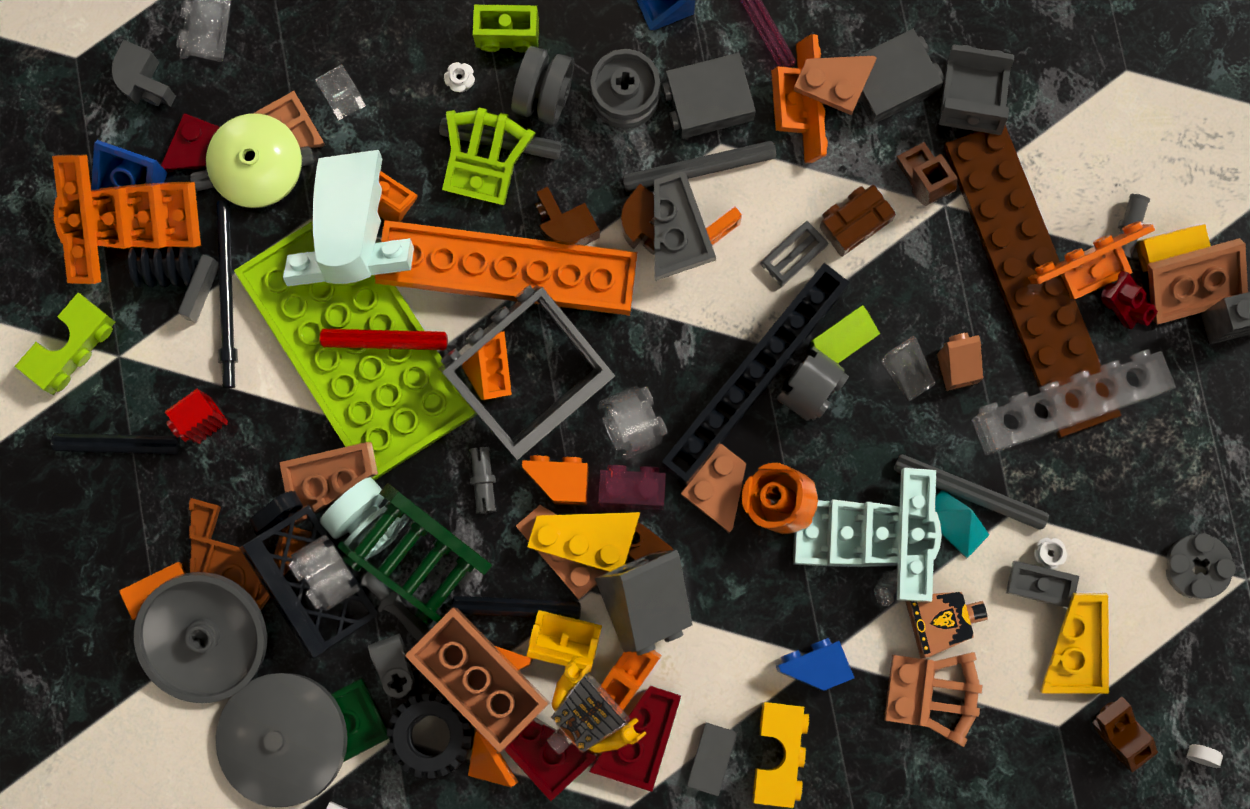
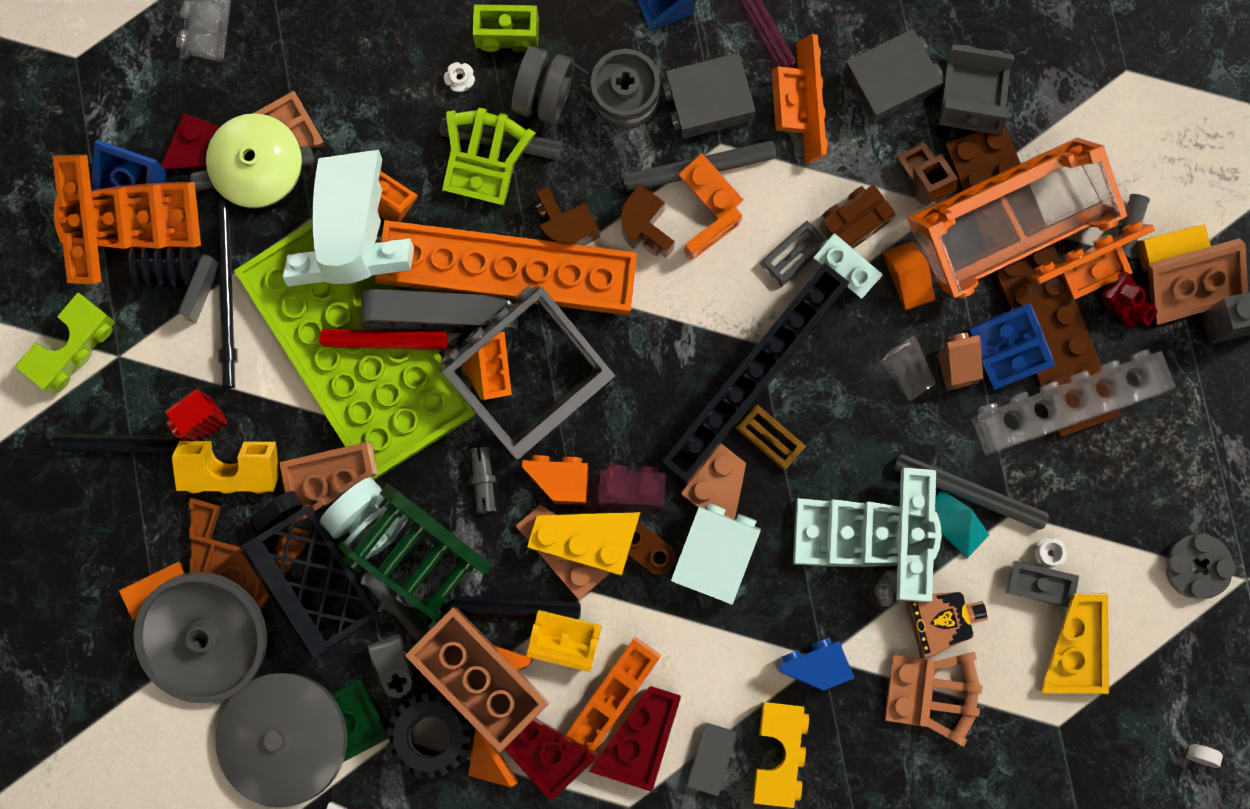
dark grey brick [112,39,176,107] -> none
clear brick [288,534,360,612] -> none
clear slope [315,64,365,121] -> none
torso [547,656,646,754] -> none
dark grey slope [595,550,693,655] -> none
clear brick [599,385,667,460] -> none
dark grey wing [654,170,716,281] -> none
orange brick [742,463,818,534] -> none
dark grey brick [775,346,849,421] -> none
nougat wing [793,56,877,115] -> none
lime slope [810,305,880,363] -> none
reddish brown brick [1092,697,1158,773] -> none
none -> yellow arch [172,441,279,494]
none -> dark grey beam [360,289,518,335]
none -> light aqua brick [671,502,761,605]
none -> orange plate [678,153,744,219]
none -> pearl gold tile [736,404,806,471]
none -> light aqua hinge [813,233,883,299]
none -> orange slope [882,241,935,311]
none -> clear windscreen [907,137,1127,298]
none -> blue slope [969,302,1055,390]

